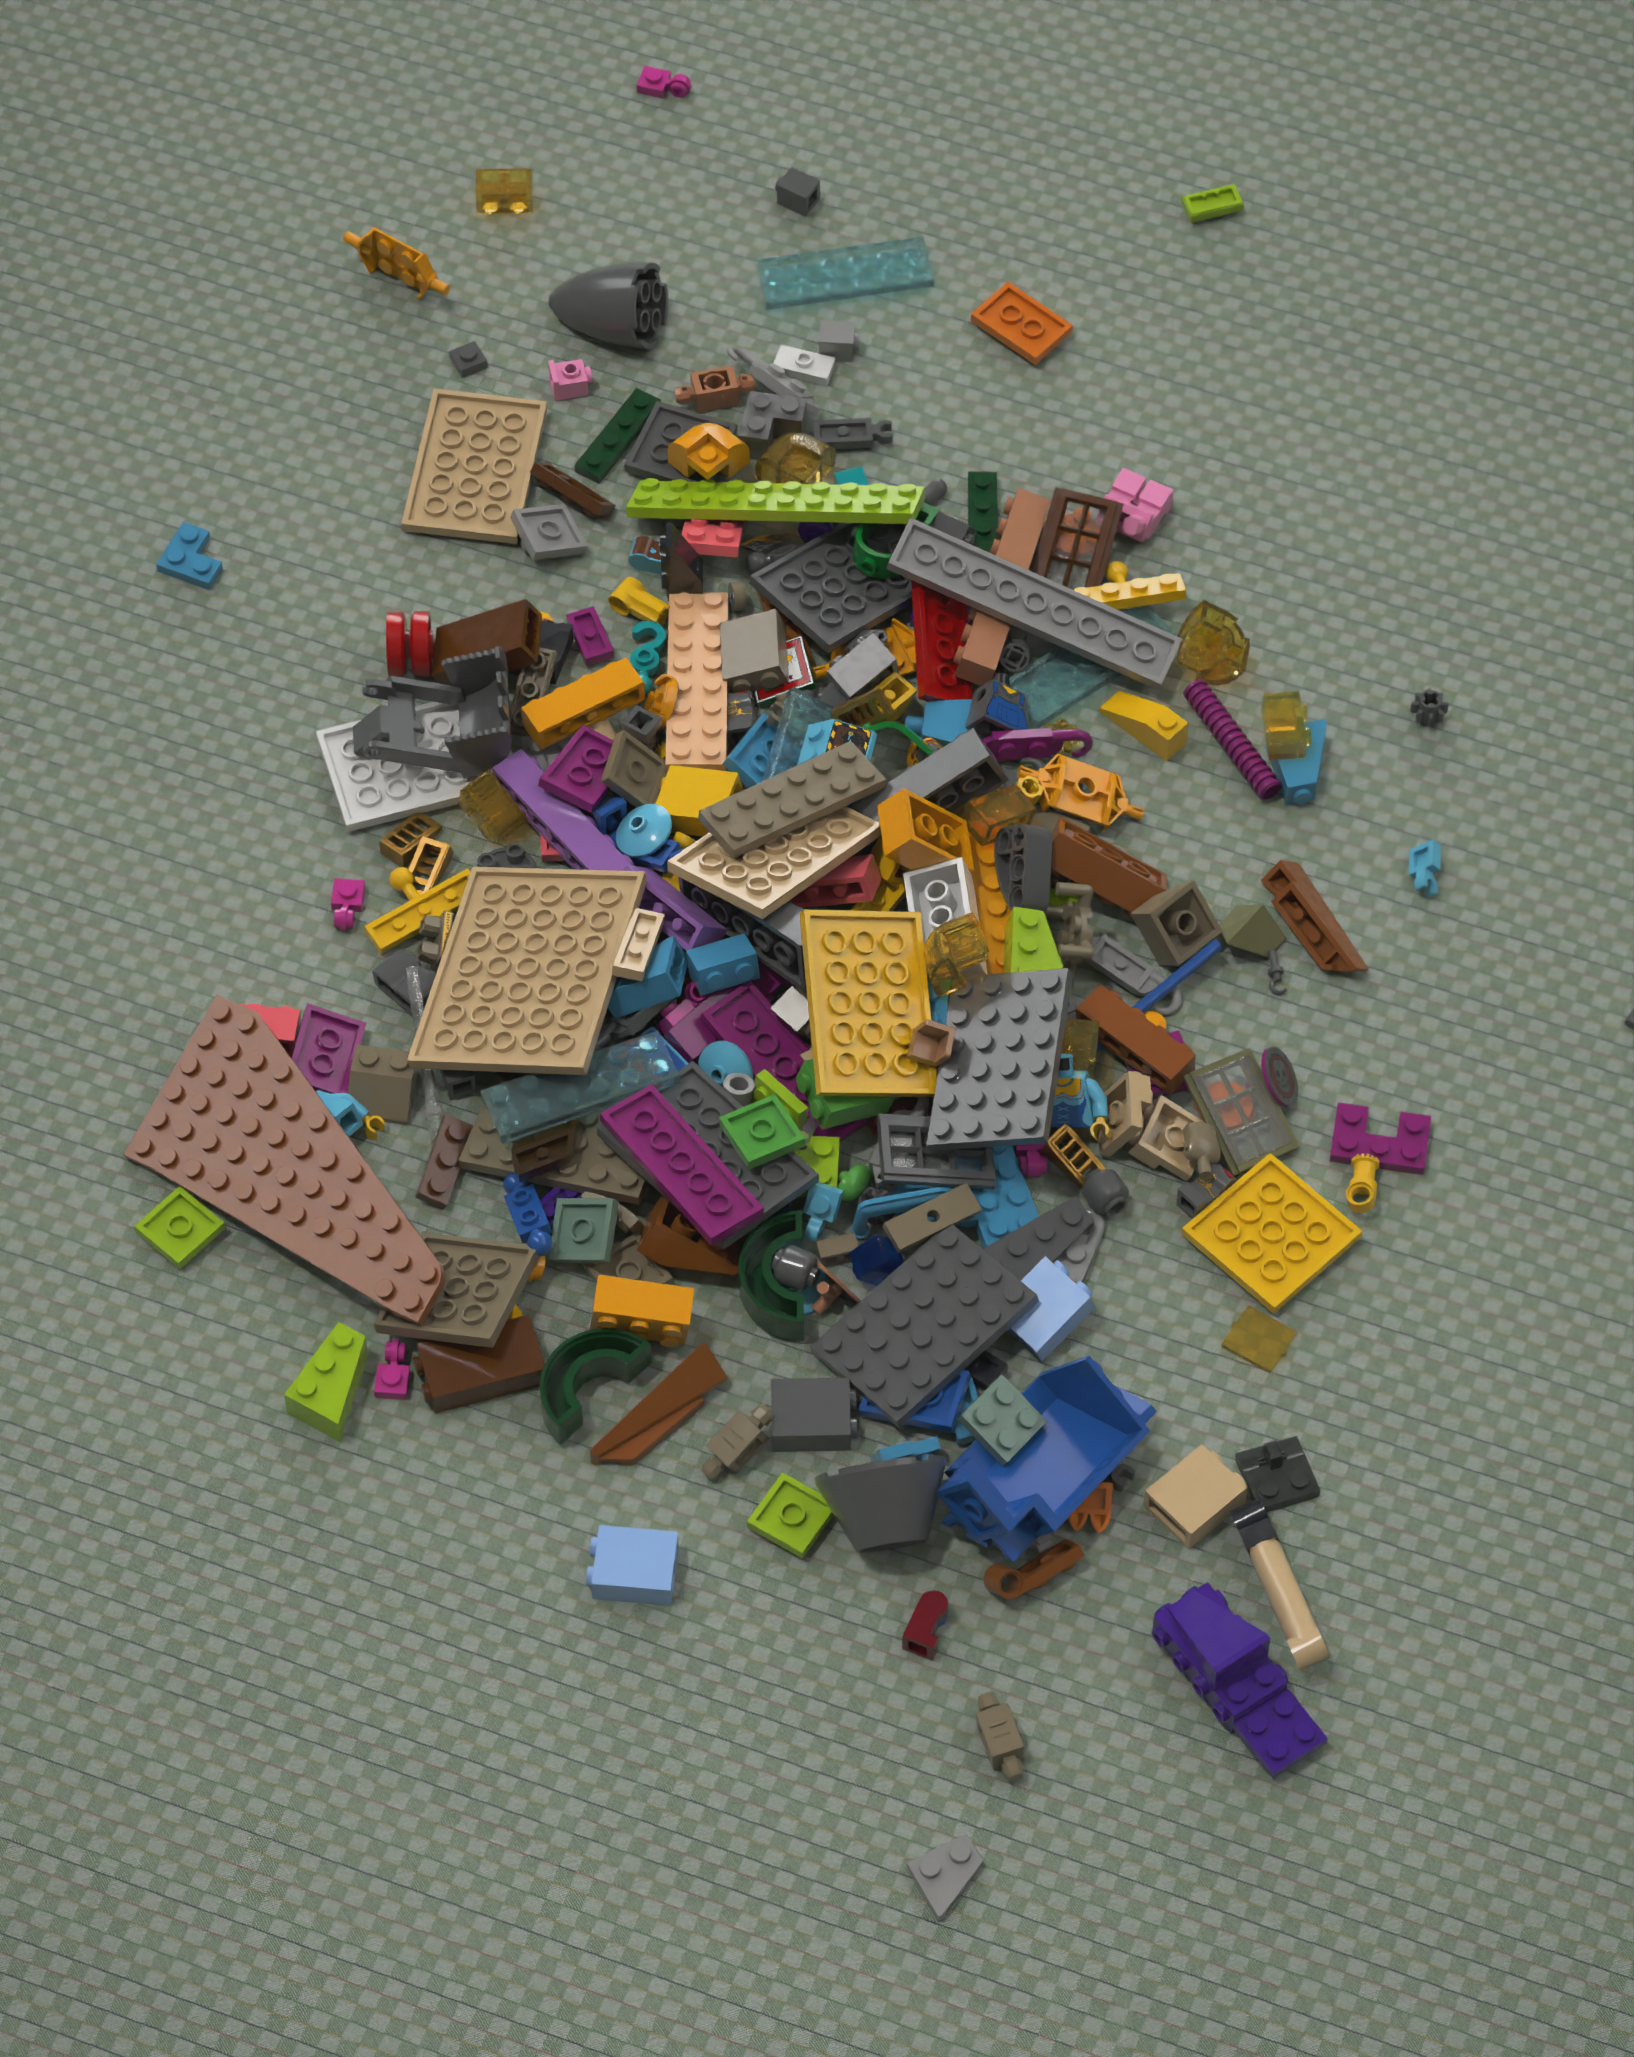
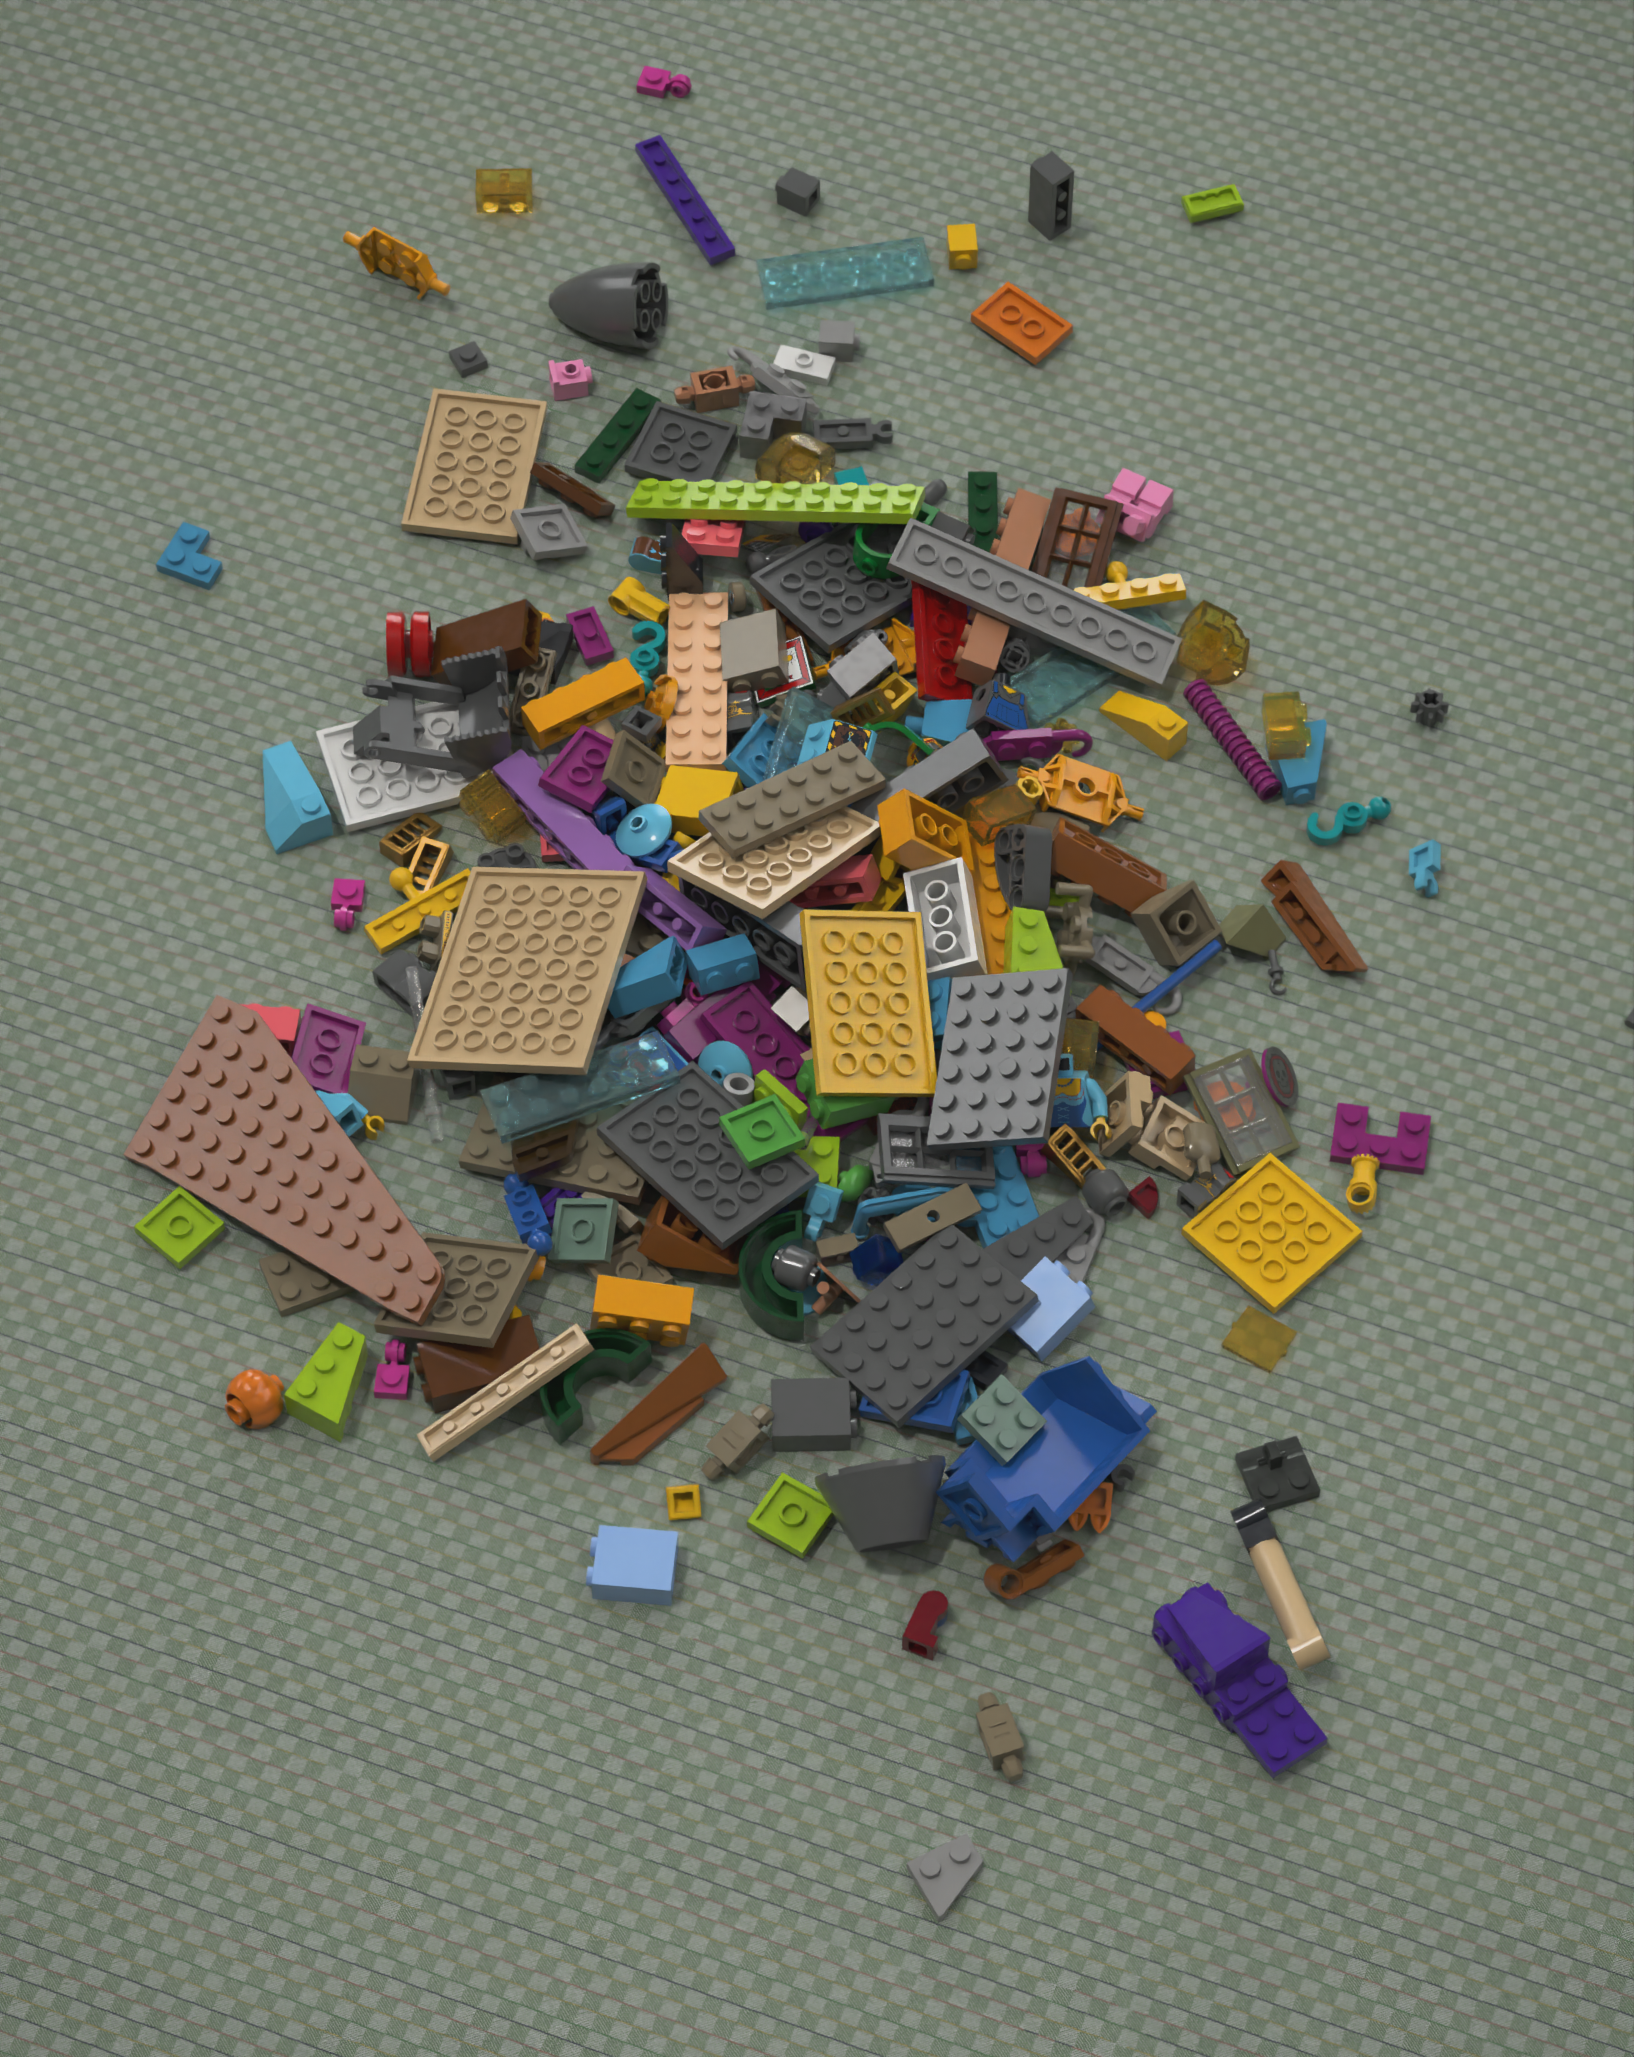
reddish brown plate [415,1114,473,1210] -> none
magenta plate [600,1084,764,1246] -> none
tan plate [612,908,665,981] -> none
light orange brick [667,423,750,480] -> none
dark azure plate [871,1436,941,1462] -> none
medium nougat panel [907,1019,956,1068] -> none
clear yellow brick [924,912,989,997] -> none
tan brick [1143,1444,1248,1549] -> none
none -> orange plant [225,1369,284,1429]
none -> dark tan plate [258,1250,356,1317]
none -> medium azure wedge [263,741,333,855]
none -> tan tile [417,1323,594,1462]
none -> dark purple plate [635,135,735,266]
none -> yellow slope [666,1484,702,1520]
none -> yellow brick [946,224,978,270]
none -> dark grey brick [1028,151,1074,241]
none -> dark red tile [1127,1176,1158,1219]
none -> teal piece [1306,796,1392,846]

